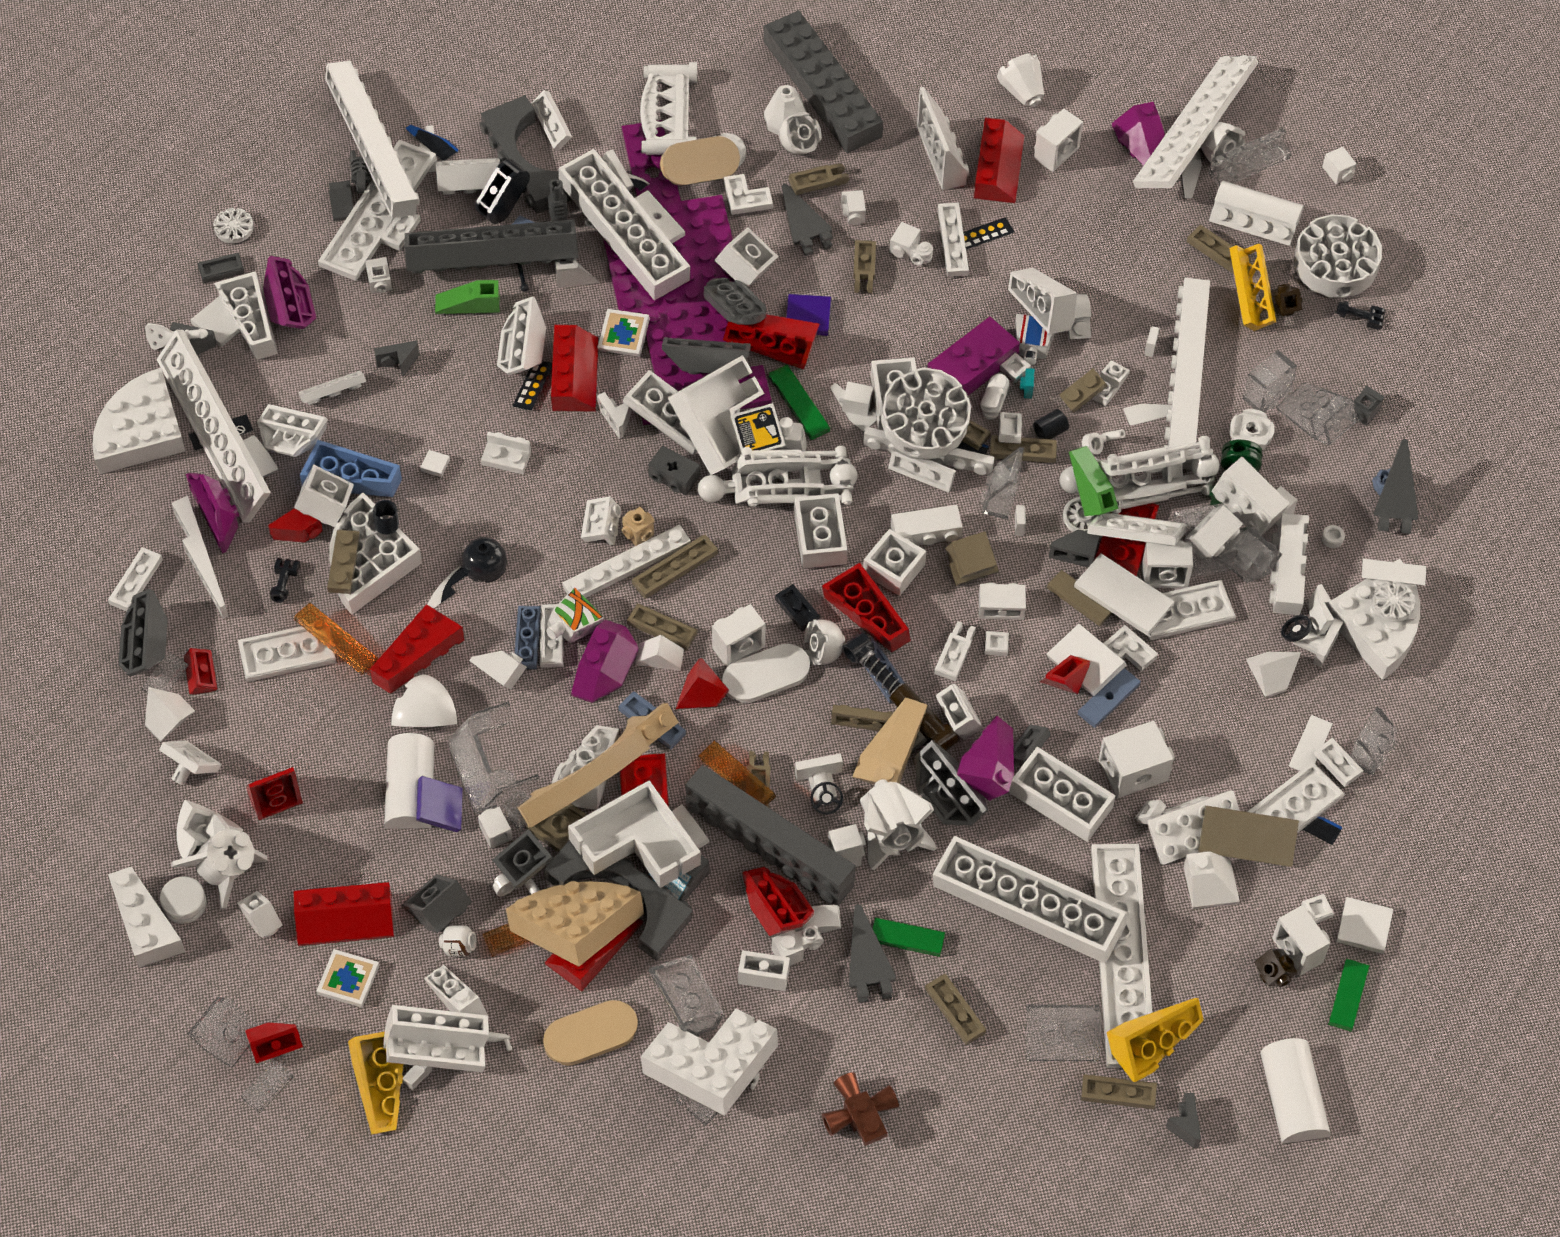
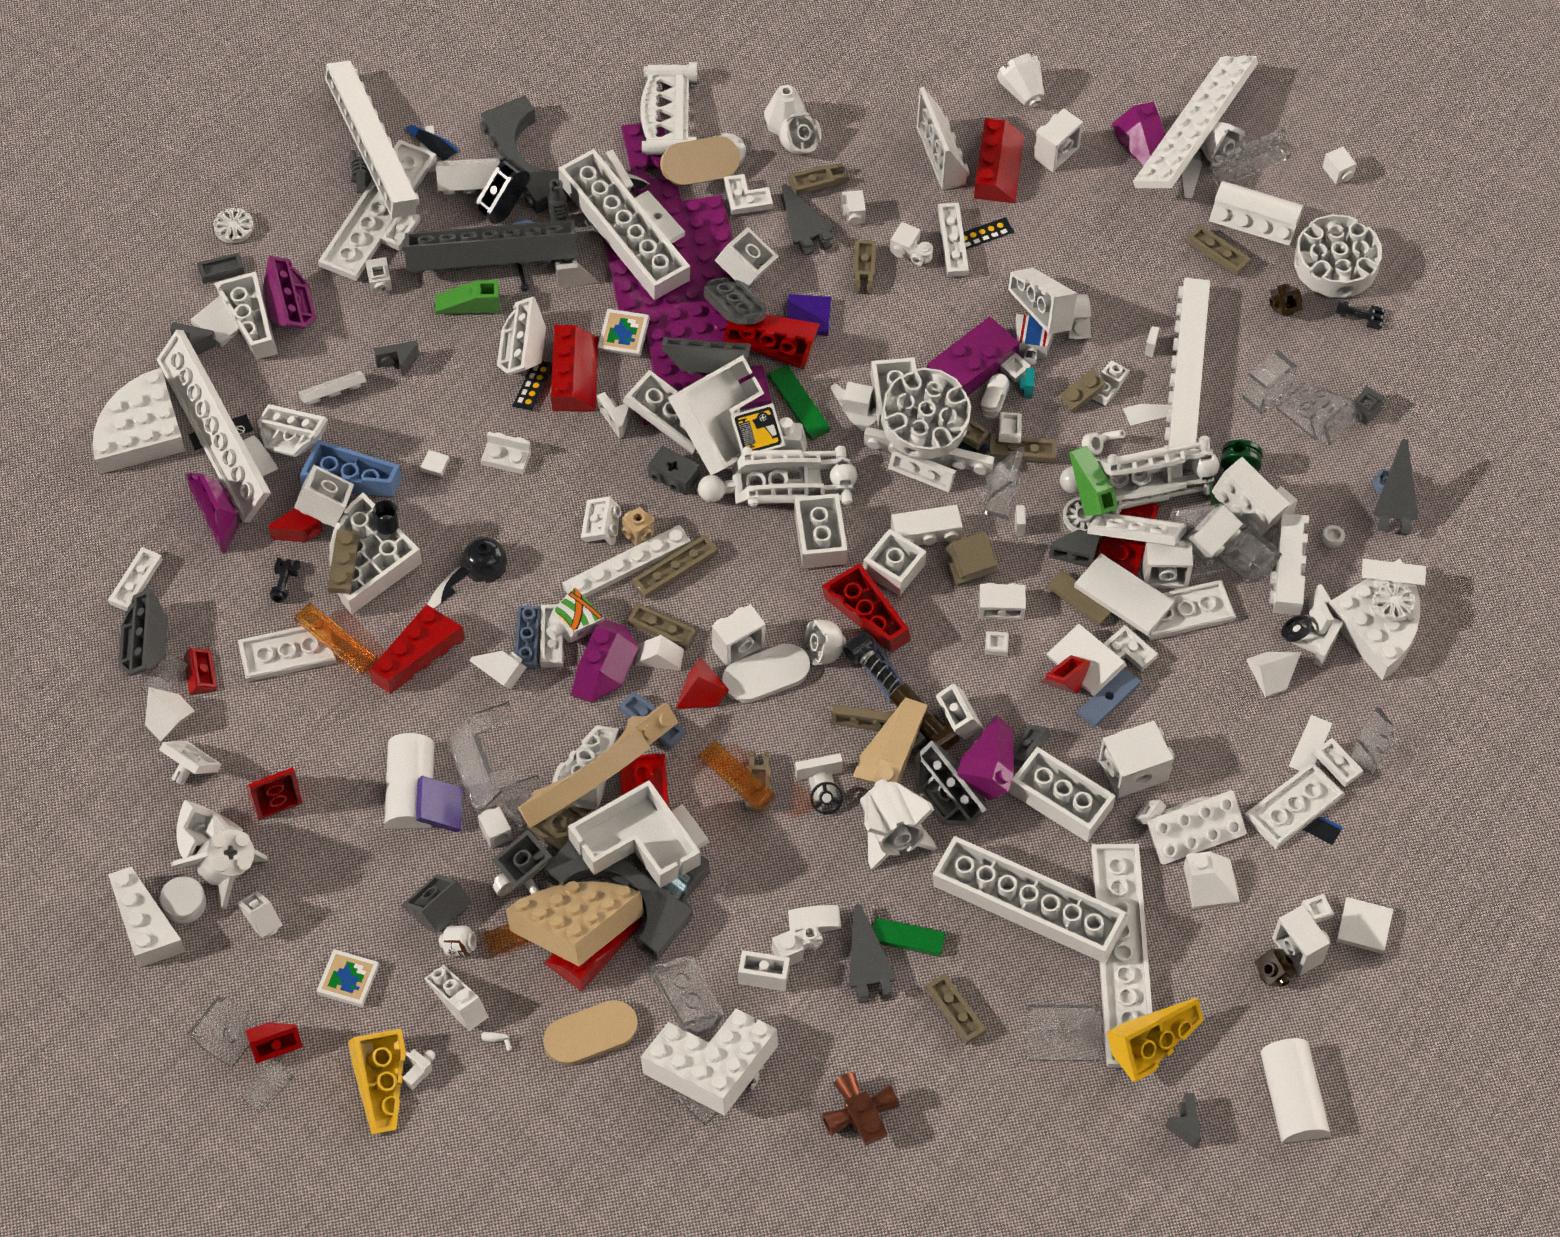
white piece [145,323,208,350] -> none
white slope [172,496,228,619] -> none
red slope [293,882,394,946] -> none
dark grey slope [329,180,353,221] -> none
white brick [384,1005,489,1072] -> none
white brick [391,674,457,727] -> none
white plate [531,90,572,150] -> none
dark grey brick [685,764,856,906] -> none
red wedge [742,867,814,936] -> none
dark grey brick [764,10,883,153] -> none
black plate [775,584,820,631] -> none
white brick [828,824,866,867] -> none
white hinge [934,621,976,681] -> none
black piece [1033,409,1069,440] -> none
dark tan plate [1081,1074,1157,1110] -> none
dark tan tile [1198,805,1299,867] -> none
yellow fence [1229,243,1276,331] -> none
white plate [1230,409,1274,450] -> none
green tile [1328,958,1370,1032] -> none

